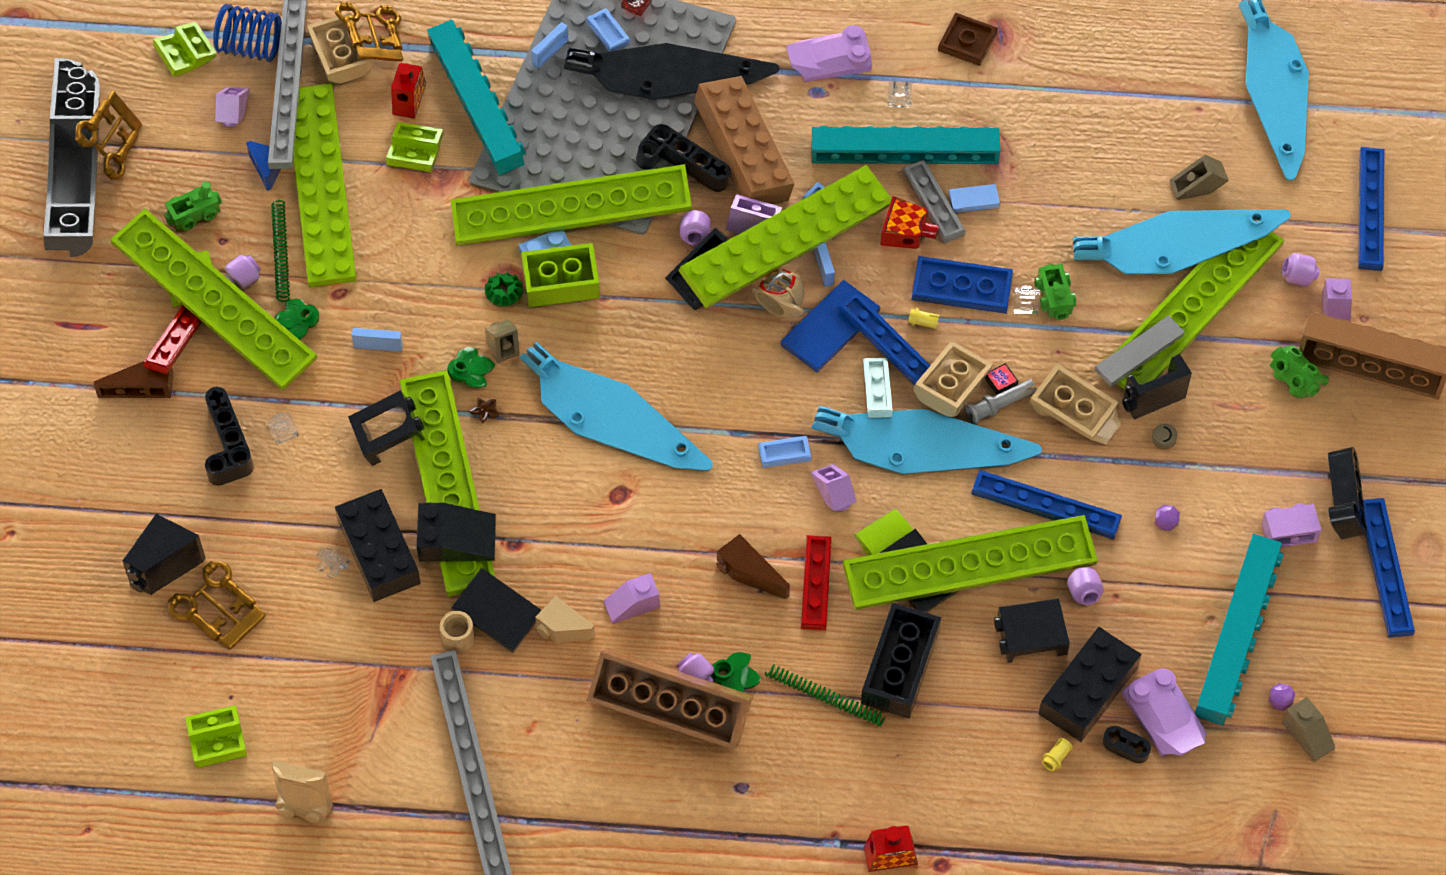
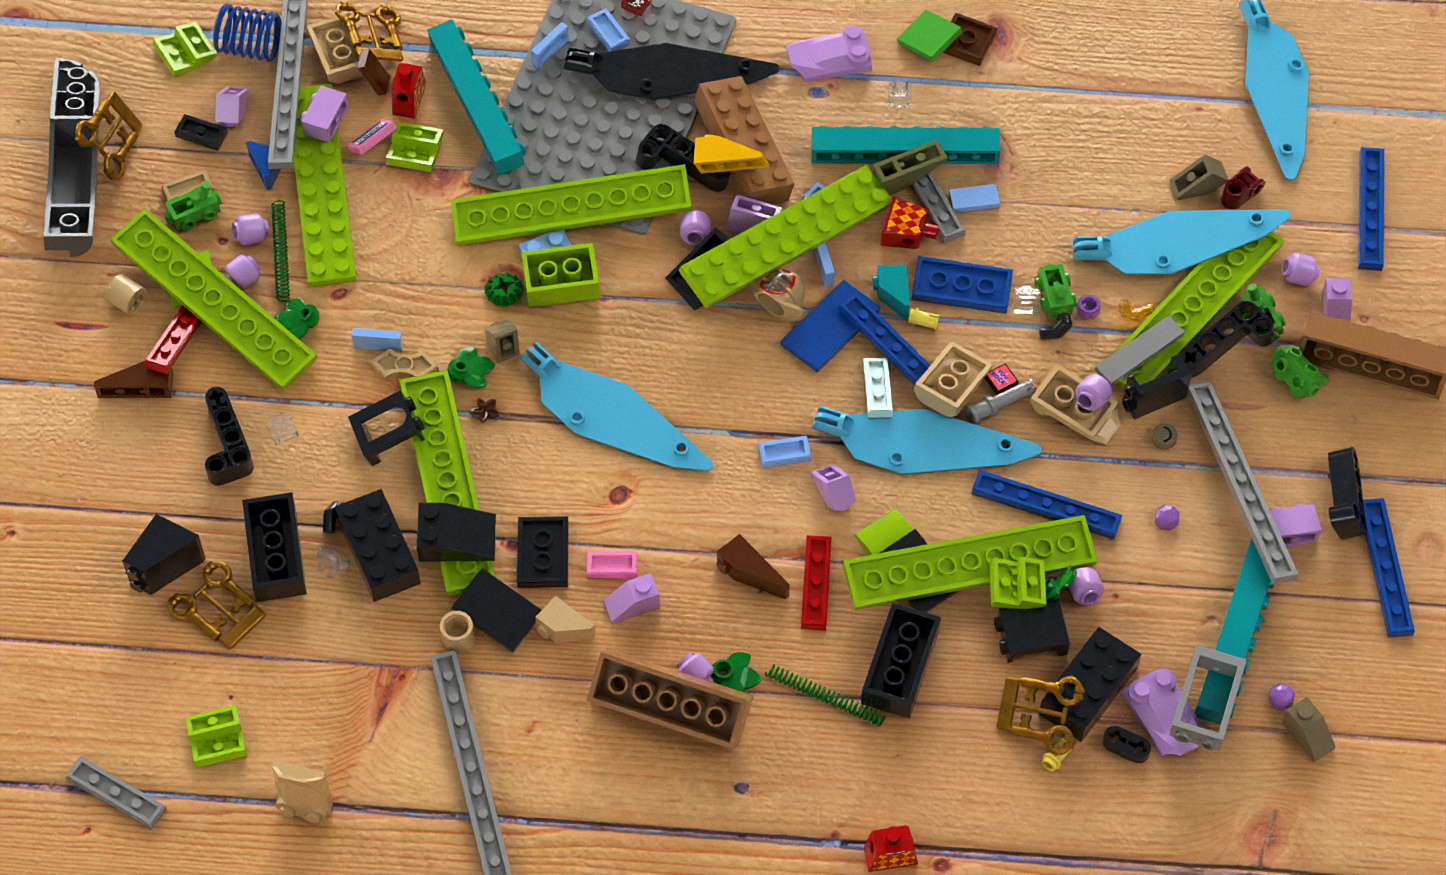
none -> light grey tile [65,756,167,830]
none -> tan piece [104,274,147,315]
none -> tan tile [161,170,214,202]
none -> black plate [174,114,228,151]
none -> lavender head [231,213,269,246]
none -> black brick [242,492,307,602]
none -> lavender brick [300,86,349,143]
none -> black arm [323,501,345,533]
none -> bright pink tile [347,119,397,155]
none -> reddish brown tile [357,48,390,96]
none -> tan tile [370,348,439,382]
none -> black tile [517,516,569,588]
none -> bright pink tile [587,551,638,578]
none -> yellow slope [694,134,769,174]
none -> teal slope [872,265,910,318]
none -> olive slope [873,140,947,195]
none -> bright green tile [897,10,962,62]
none -> lime slope [990,557,1046,609]
none -> pearl gold piece [996,676,1085,755]
none -> black arm [1039,313,1073,340]
none -> green plate [1045,565,1077,600]
none -> lavender head [1075,374,1112,411]
none -> medium lavender tile [1077,295,1101,319]
none -> clear yellow arm [1118,299,1155,321]
none -> light grey window [1169,644,1247,751]
none -> black beam [1180,301,1276,377]
none -> light grey plate [1187,382,1298,584]
none -> dark red piece [1221,166,1266,210]
none -> bright green brick [1240,284,1286,342]

